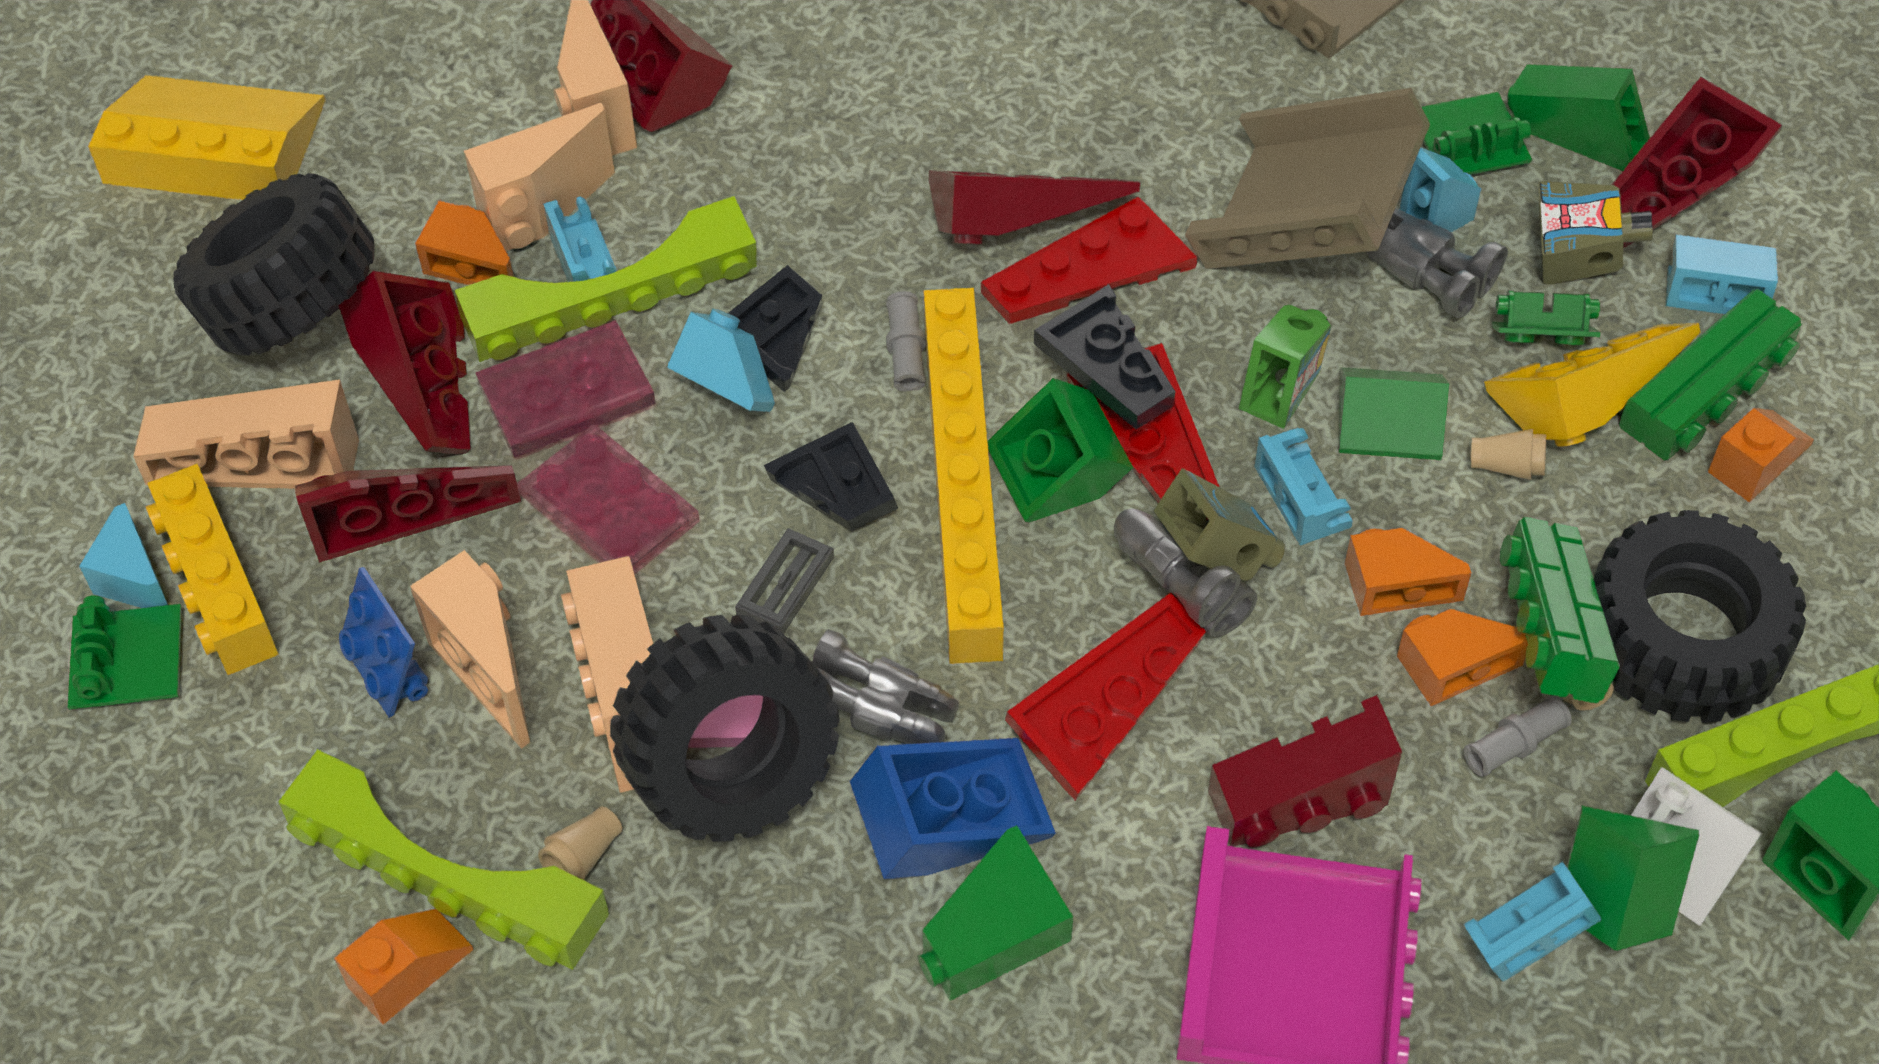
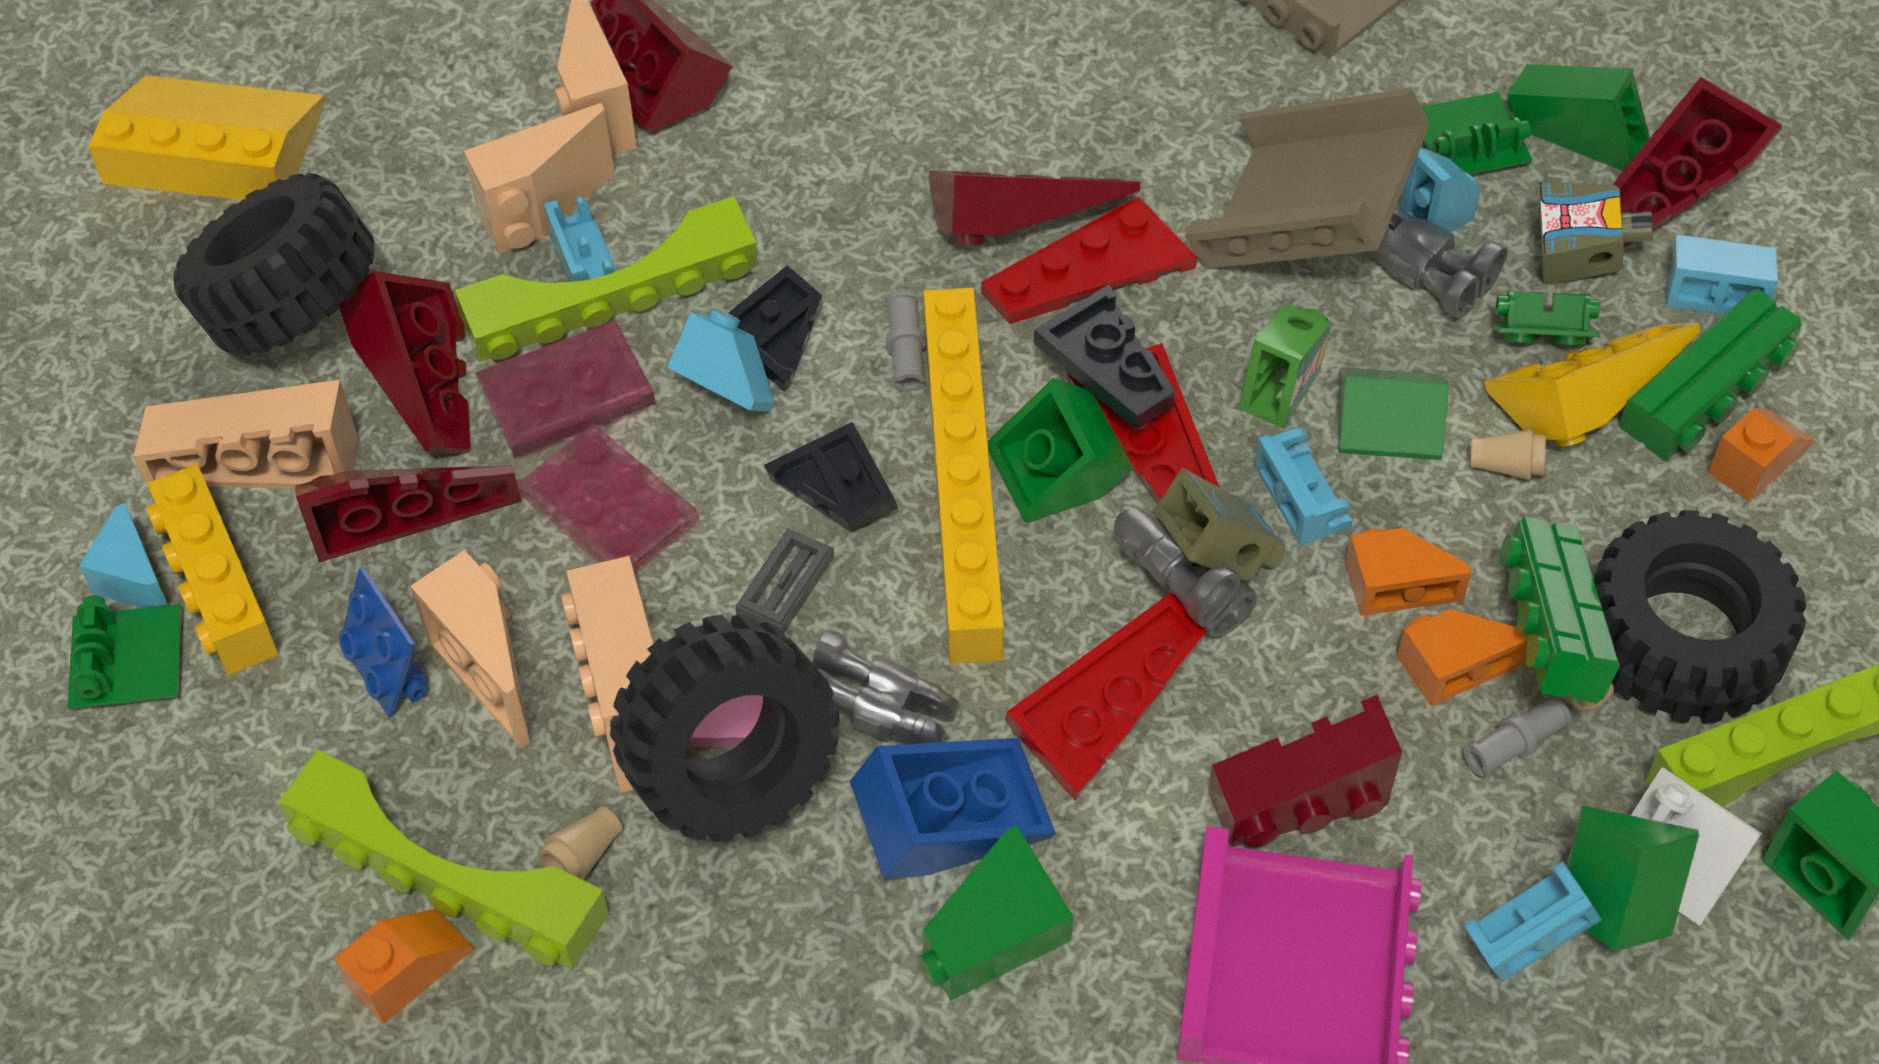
orange slope [415,201,514,285] -> none

